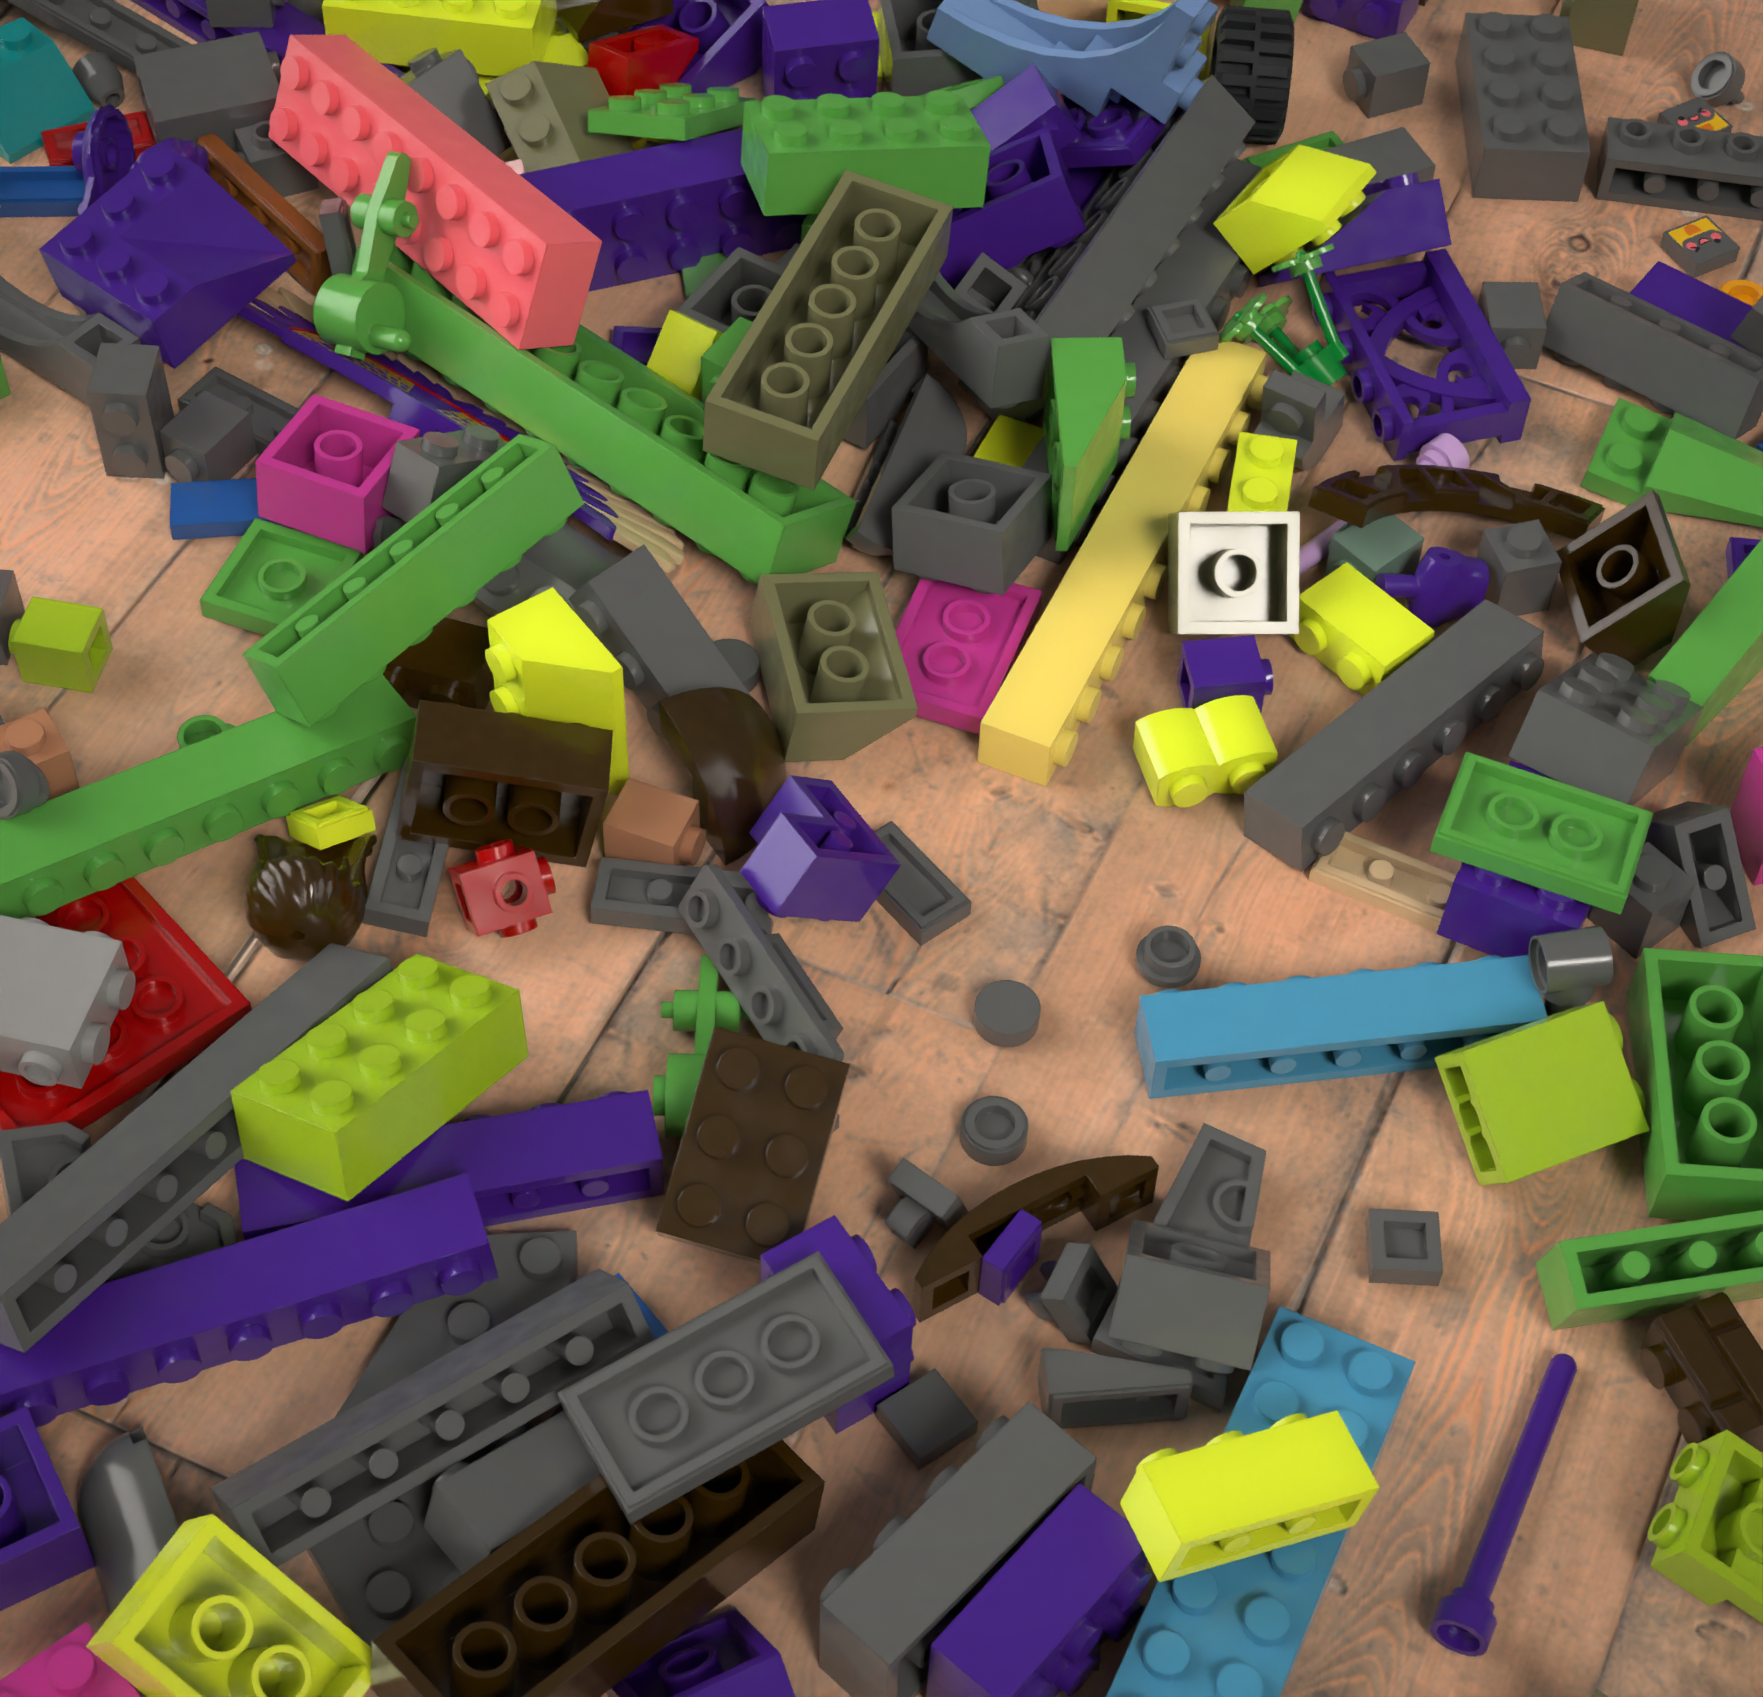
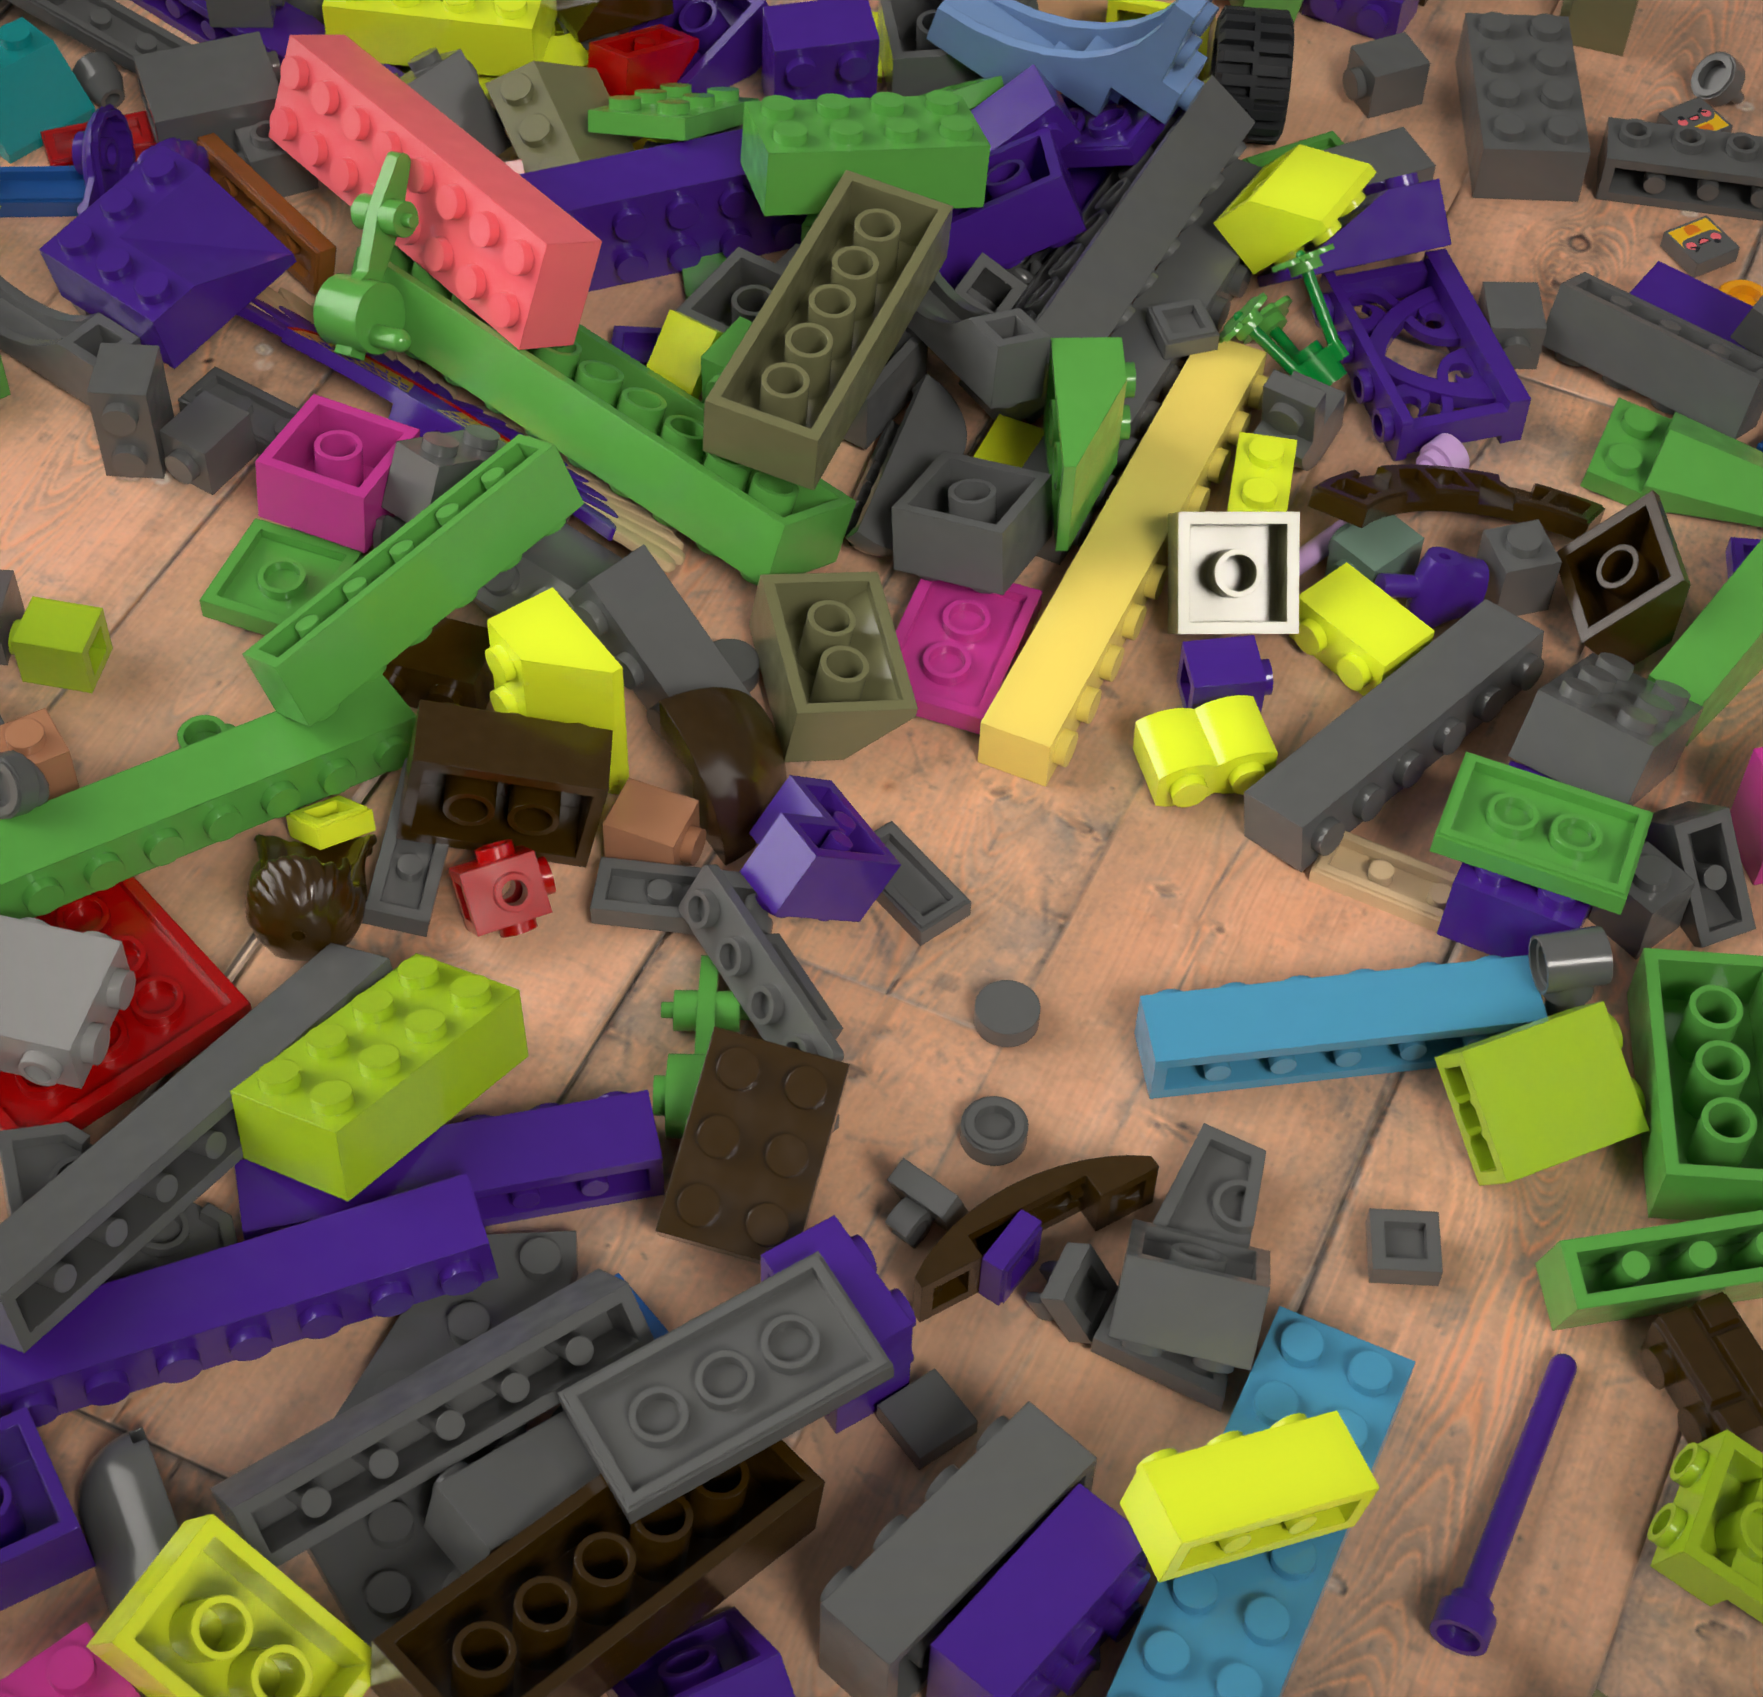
blue tile [170,478,290,540] -> none
dark grey tile [319,197,357,275] -> none
dark grey slope [1038,1348,1193,1429] -> none
dark grey plate [1135,925,1201,988] -> none

